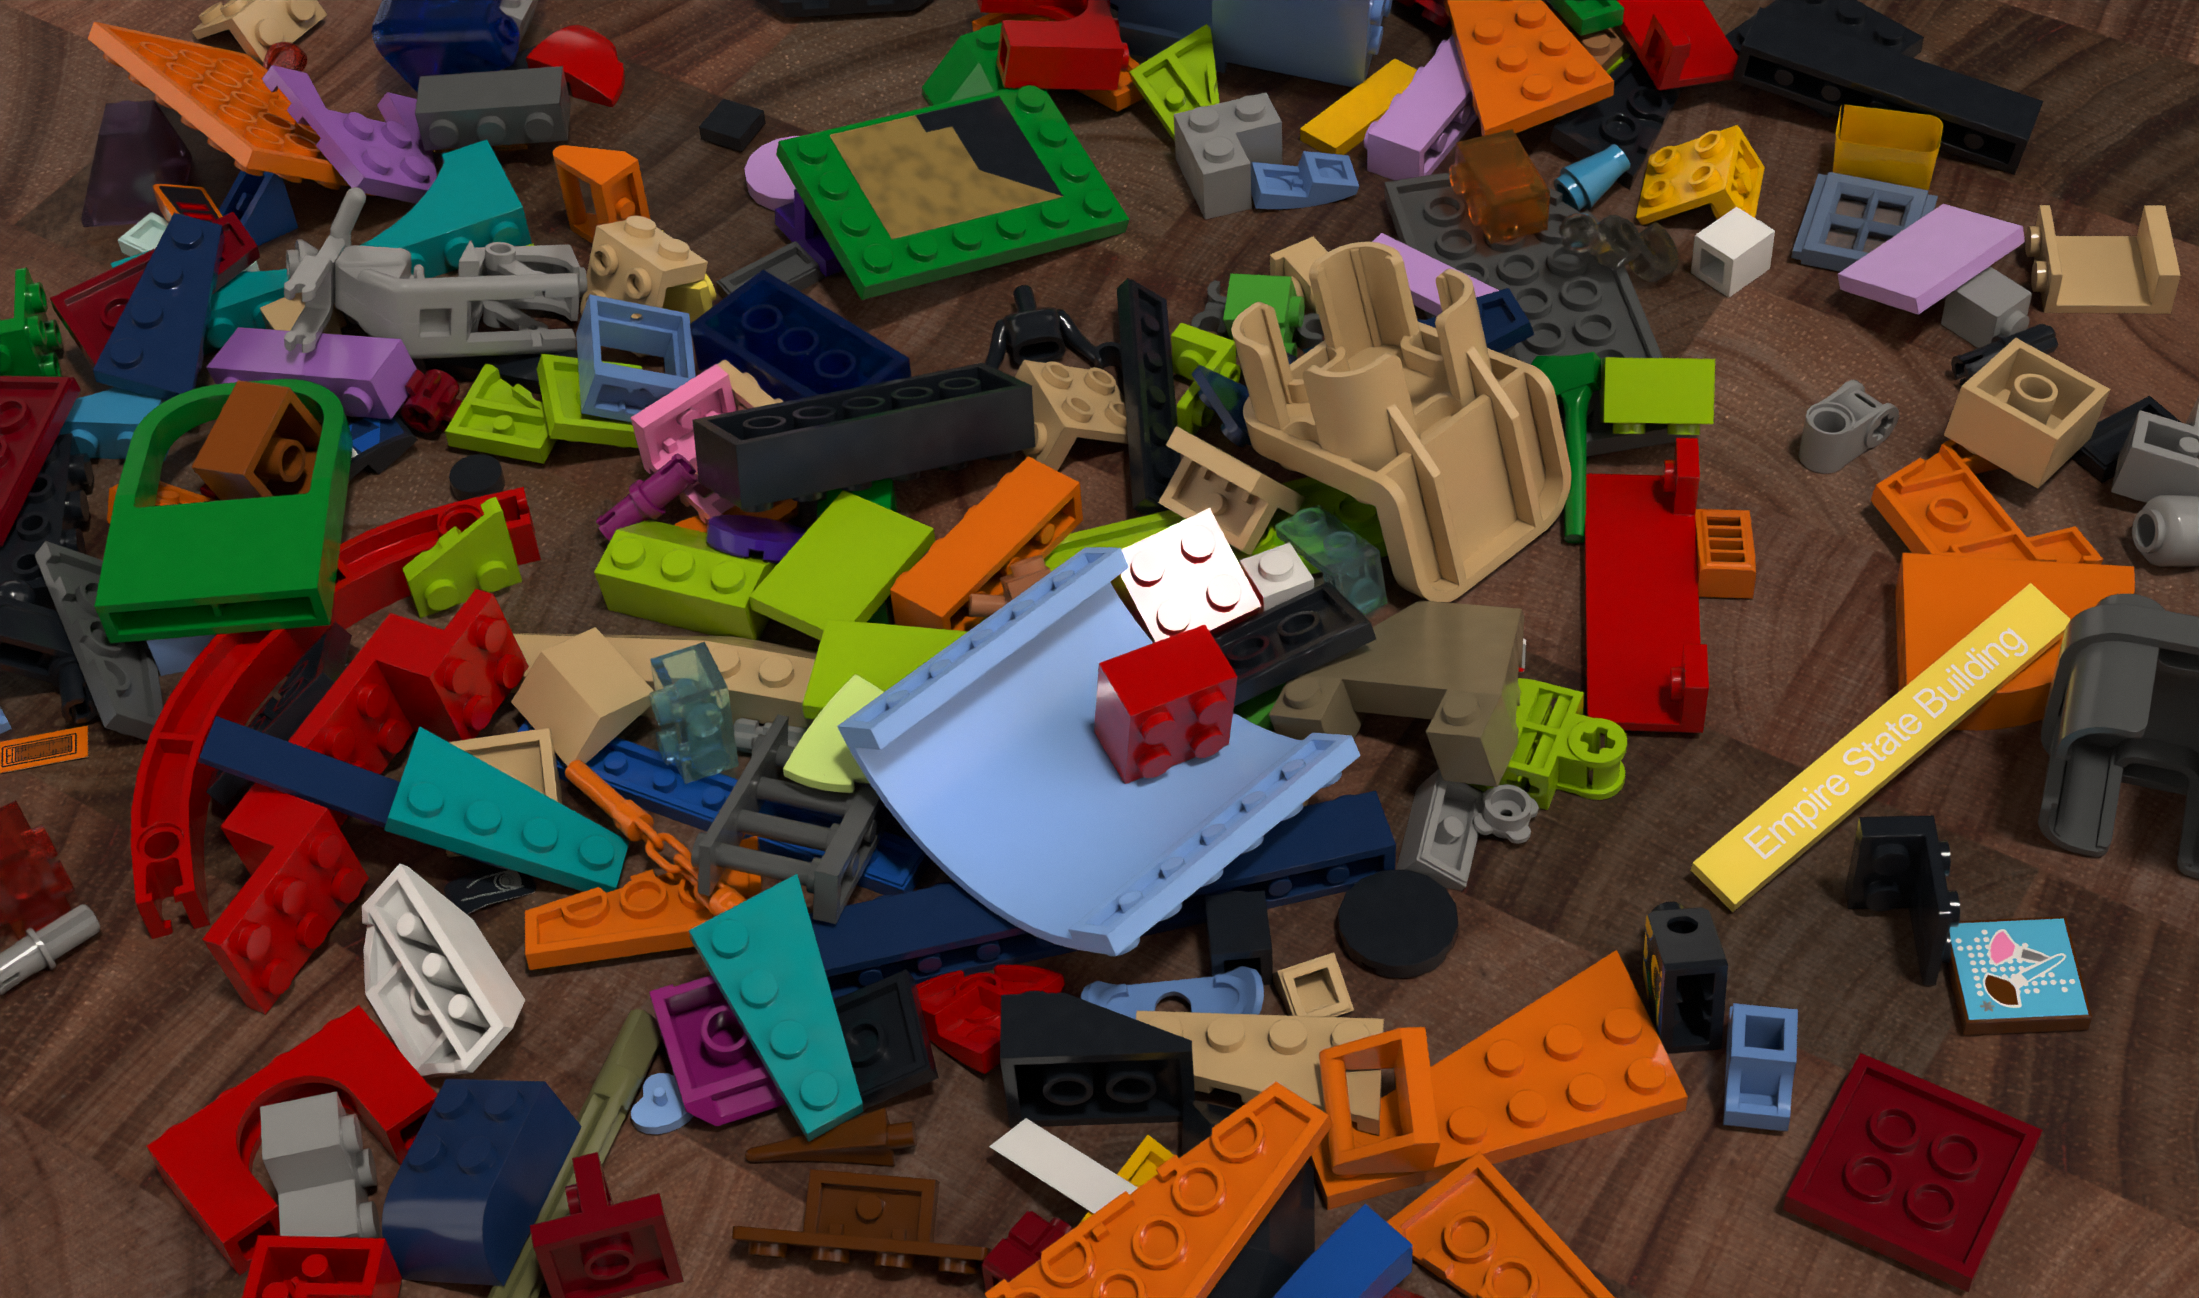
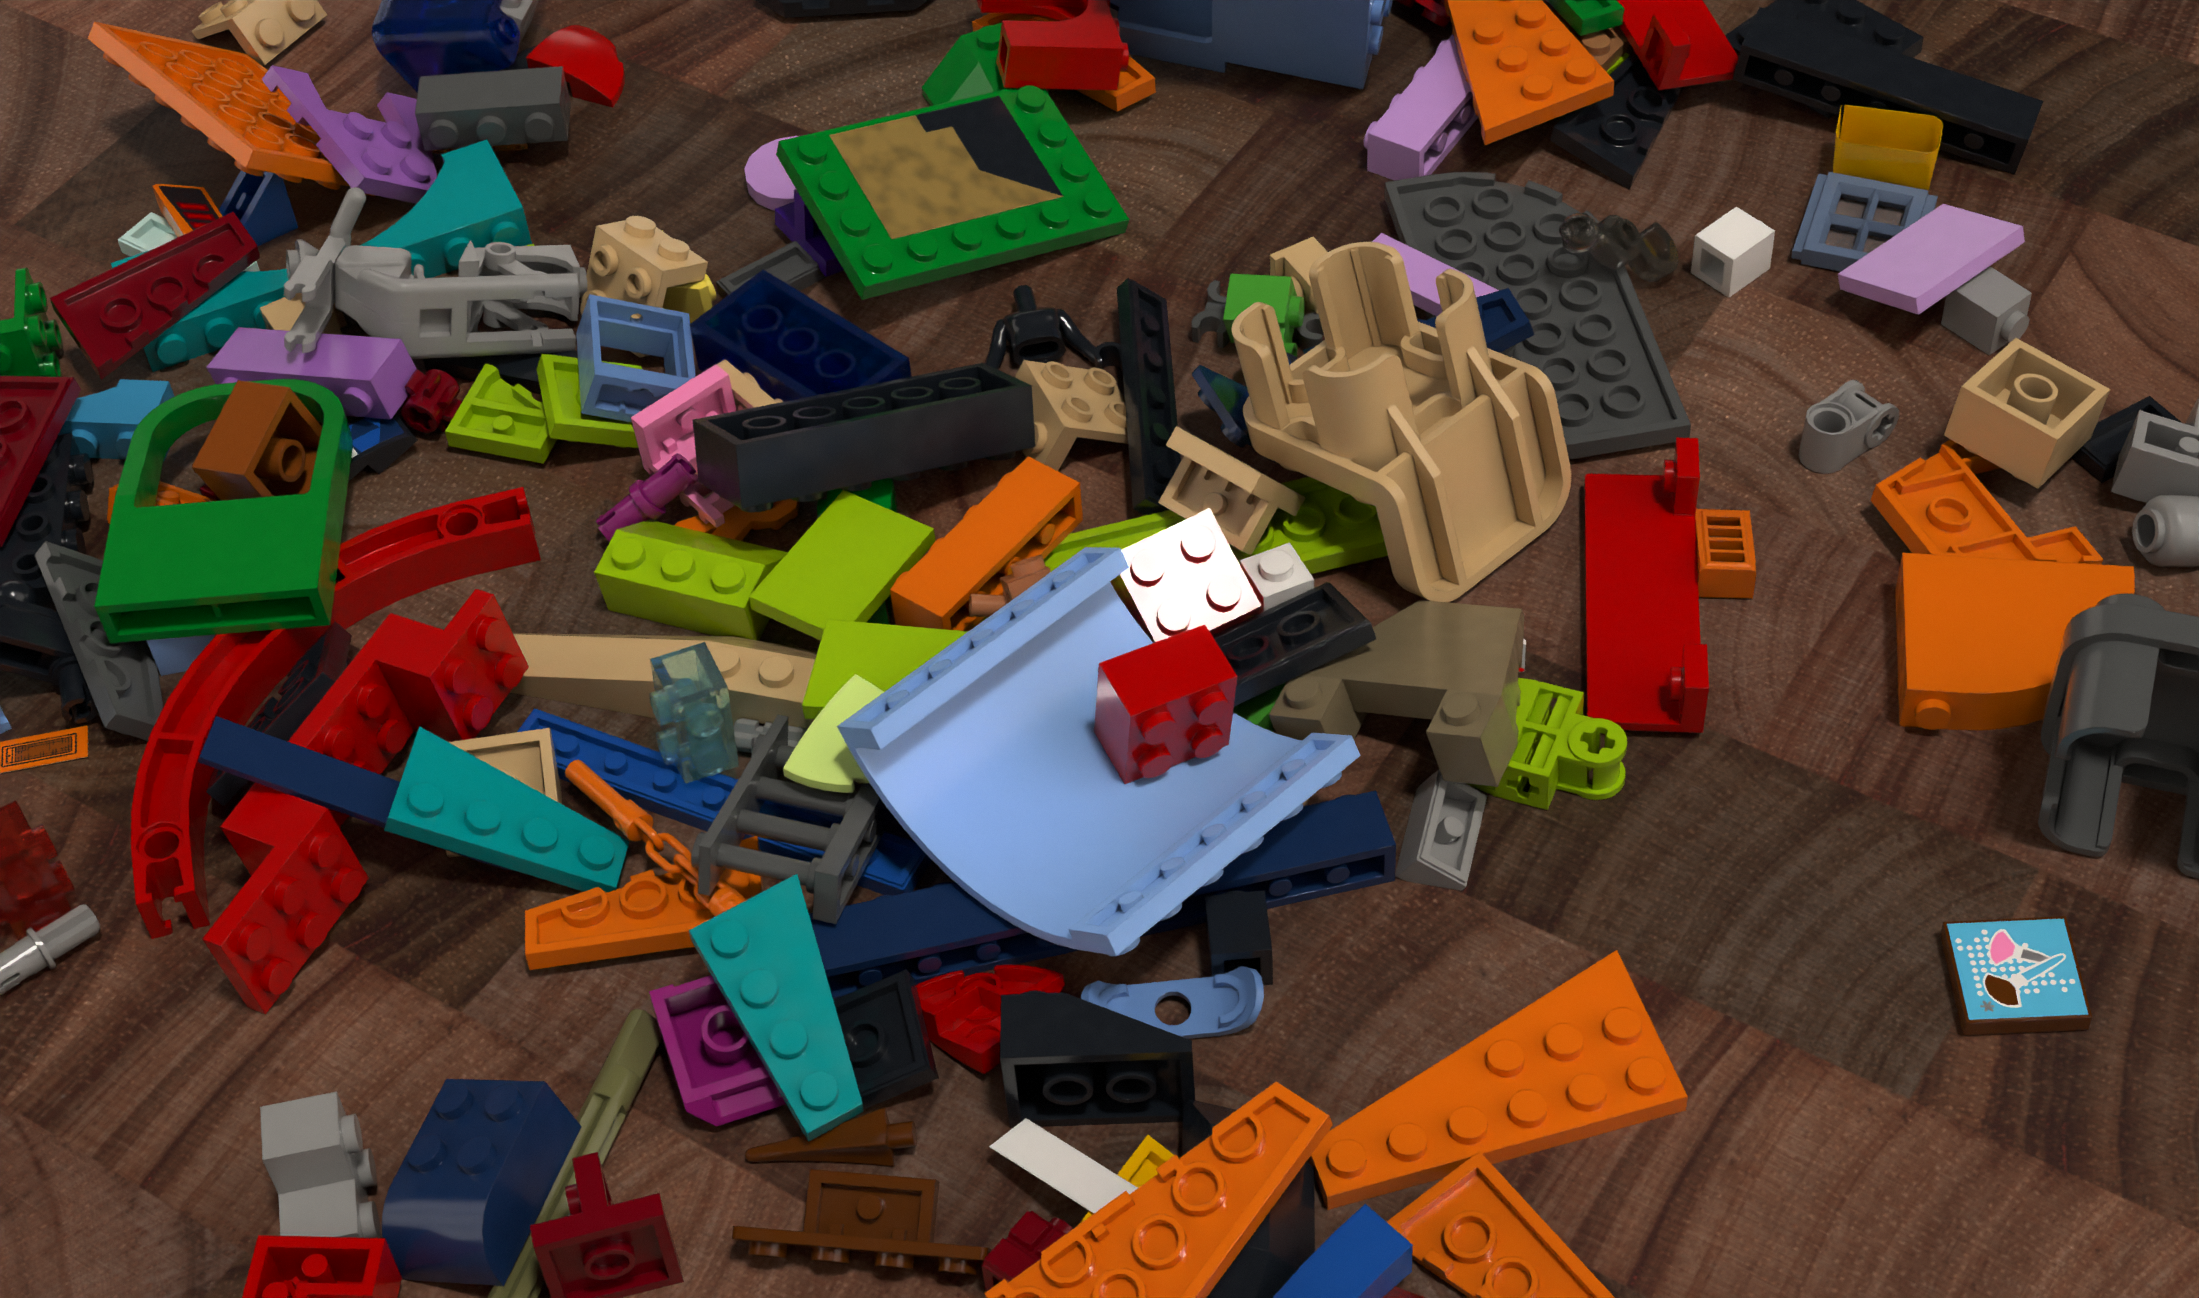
slope [81,100,192,227] -> none
dark blue wing [93,213,225,401] -> none
red arch [146,1005,438,1276] -> none
clear red piece [263,42,307,72] -> none
white wedge [362,863,525,1079] -> none
lime wing [402,497,522,618] -> none
black sticker [444,866,536,914] -> none
black tile [449,454,505,501] -> none
tan slope [511,627,660,766] -> none
orange tile [552,145,650,244] -> none
light blue piece [631,1073,693,1135] -> none
black tile [699,99,766,152] -> none
dark purple tile [706,515,807,563] -> none
lime wing [1129,24,1220,141] -> none
tan wing [1136,1011,1384,1135] -> none
lime bracket [1171,323,1241,436] -> none
light grey brick [1174,93,1283,220] -> none
medium blue slope [1251,151,1359,209] -> none
tan slope [1273,952,1354,1017] -> none
clear light blue bracket [1275,505,1388,615] -> none
yellow tile [1300,58,1417,155] -> none
orange tile [1319,1027,1441,1175] -> none
black tile [1339,869,1458,978] -> none
clear orange brick [1449,129,1550,244] -> none
light grey plate [1473,784,1539,844] -> none
green piece [1531,352,1601,544] -> none
dark azure cone [1554,144,1630,211] -> none
lime slope [1599,357,1715,435] -> none
yellow bracket [1636,125,1765,225] -> none
black torso [1643,902,1728,1054] -> none
light yellow tile [1691,583,2071,912] -> none
medium blue brick [1723,1003,1798,1131] -> none
dark red plate [1783,1053,2043,1293] -> none
black bracket [1845,815,1960,985] -> none
black axle [1951,324,2058,386] -> none
tan panel [2025,205,2181,314] -> none

